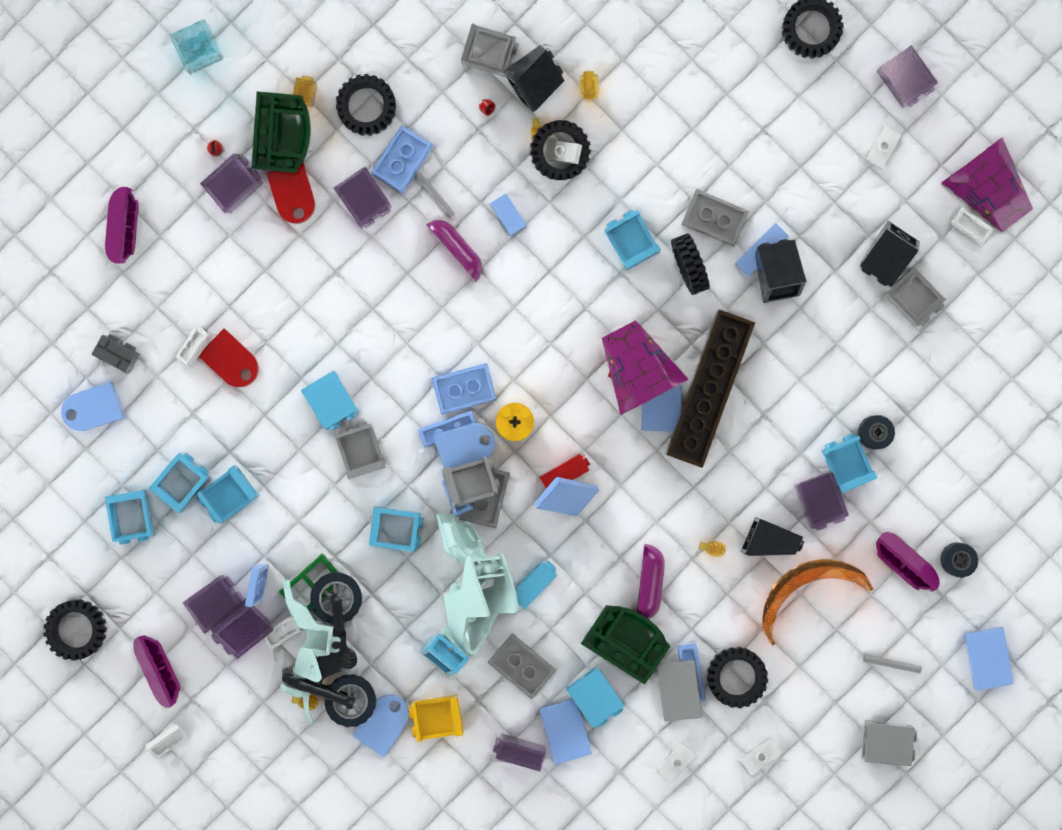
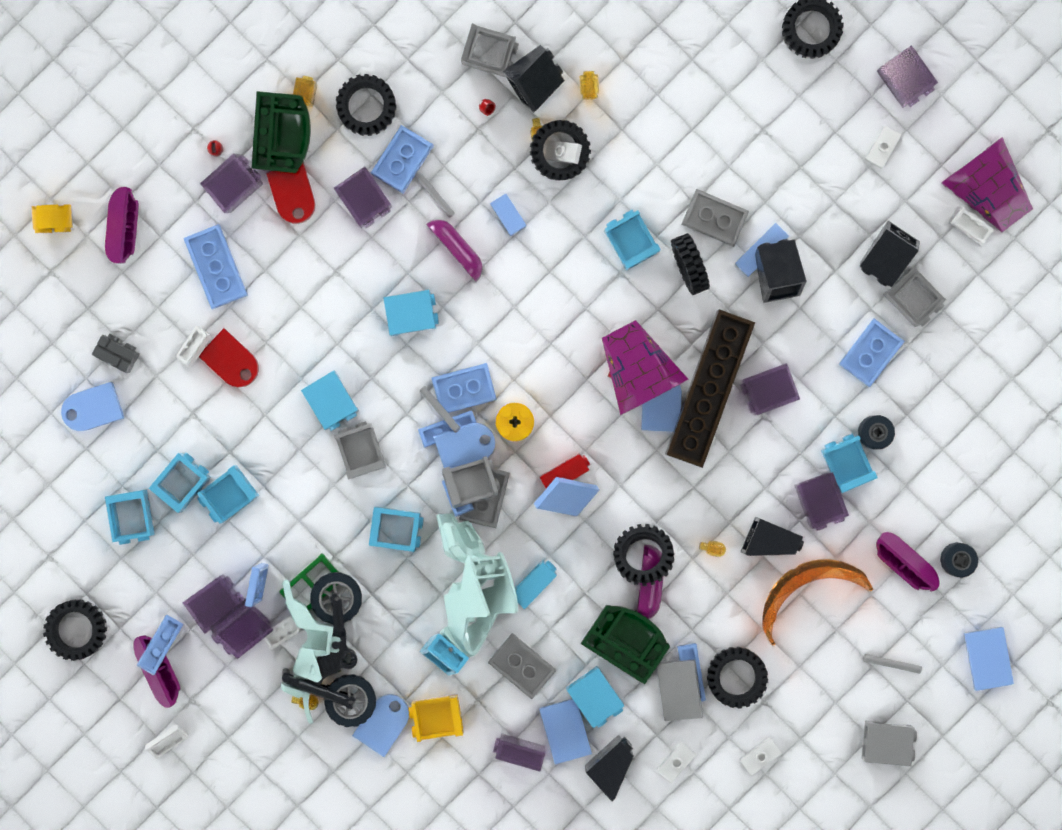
clear light blue brick [169,19,224,75] -> none
none -> yellow brick [31,204,73,233]
none -> light blue tile [136,615,183,675]
none -> light blue tile [183,224,248,310]
none -> medium azure panel [383,290,439,336]
none -> light grey bar [420,386,461,433]
none -> black slope [585,735,634,802]
none -> black tyre [613,524,674,586]
none -> clear purple brick [740,363,800,416]
none -> light blue tile [839,318,905,387]

